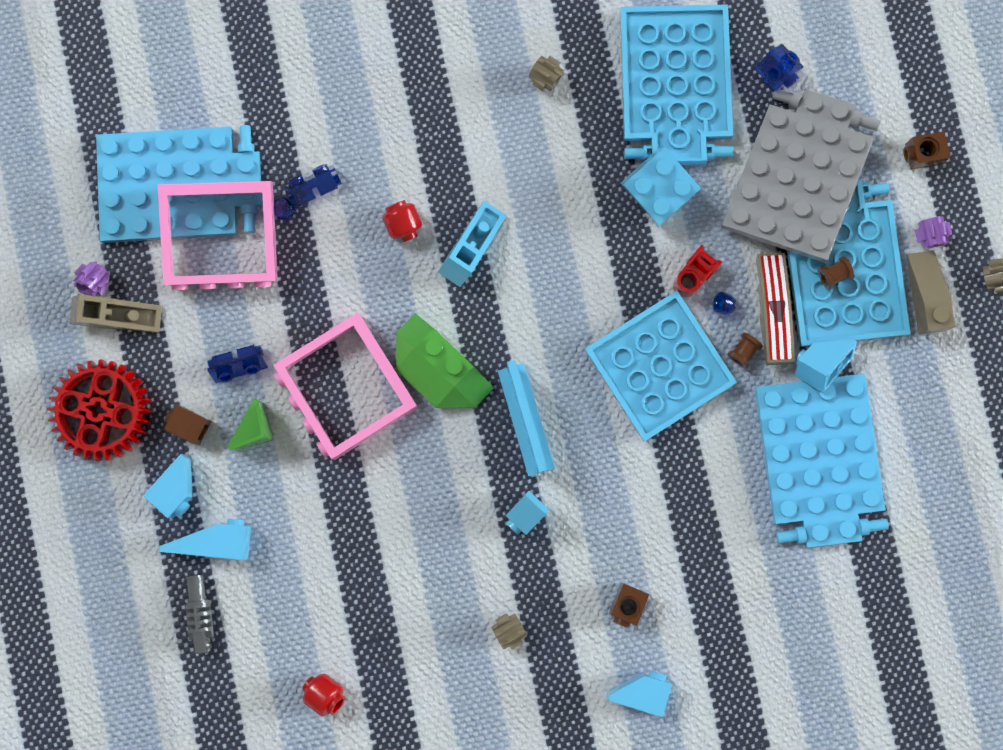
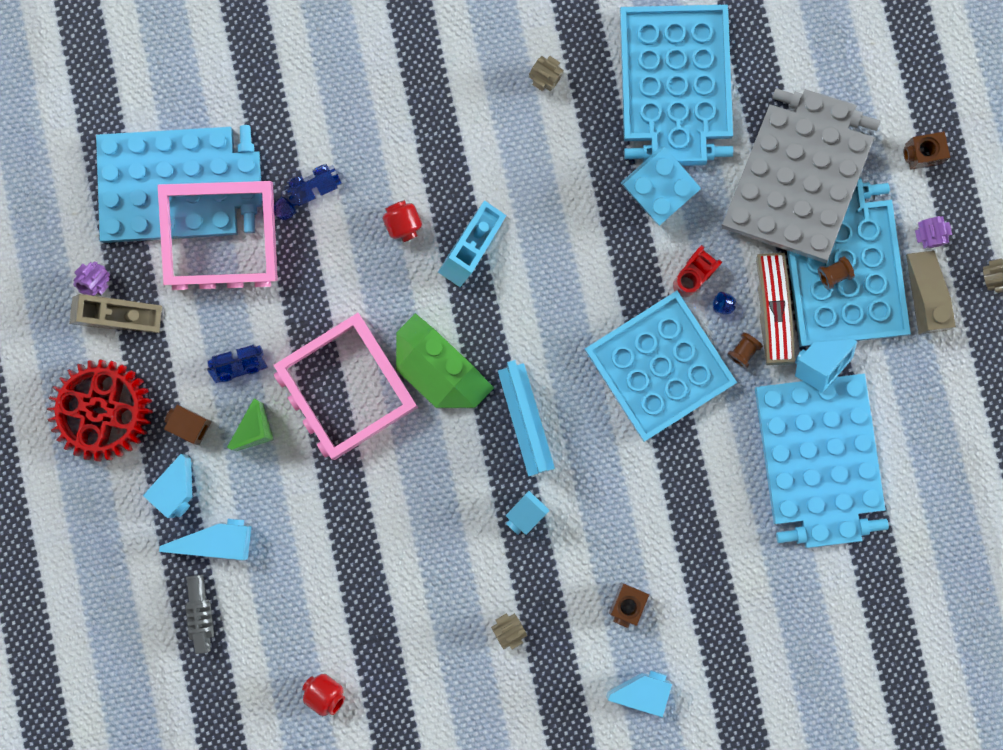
clear blue brick [754,44,804,91] -> none

